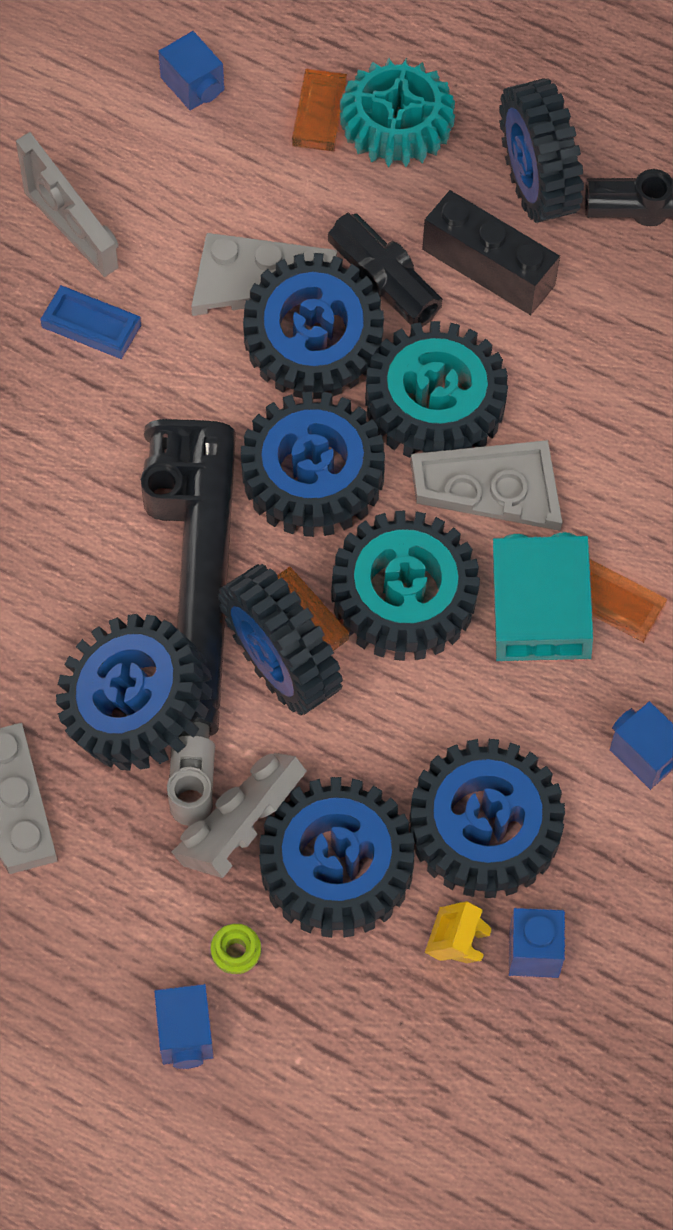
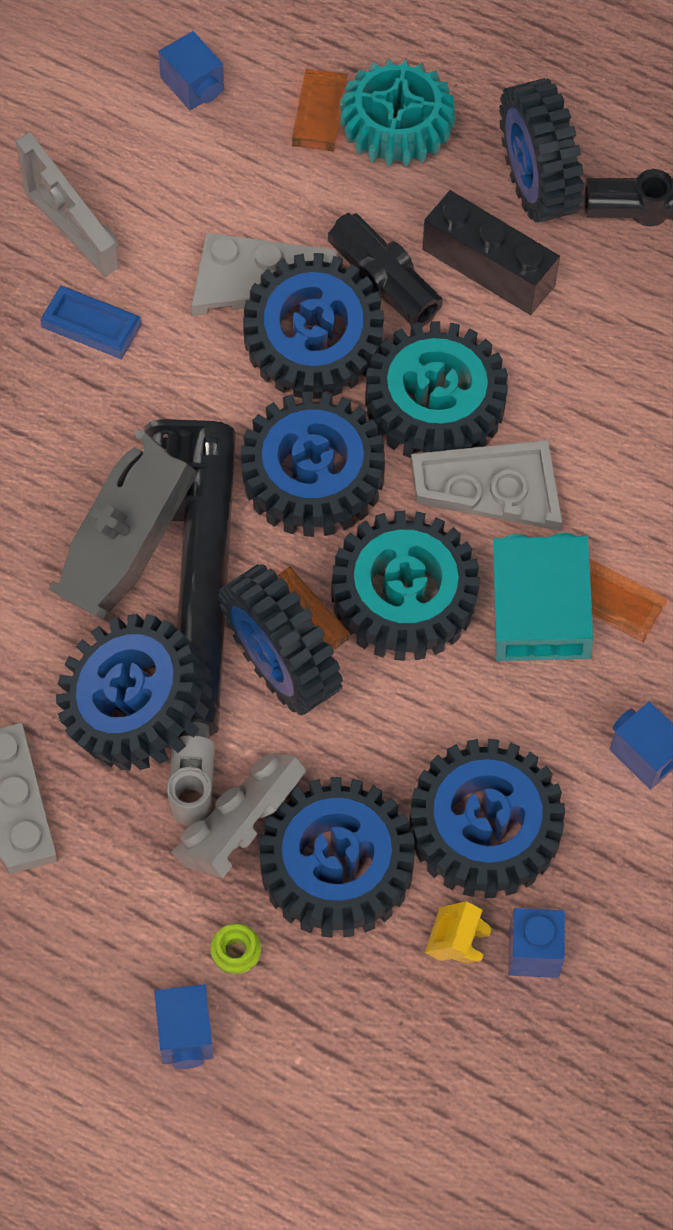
none -> dark grey piece [48,429,198,622]

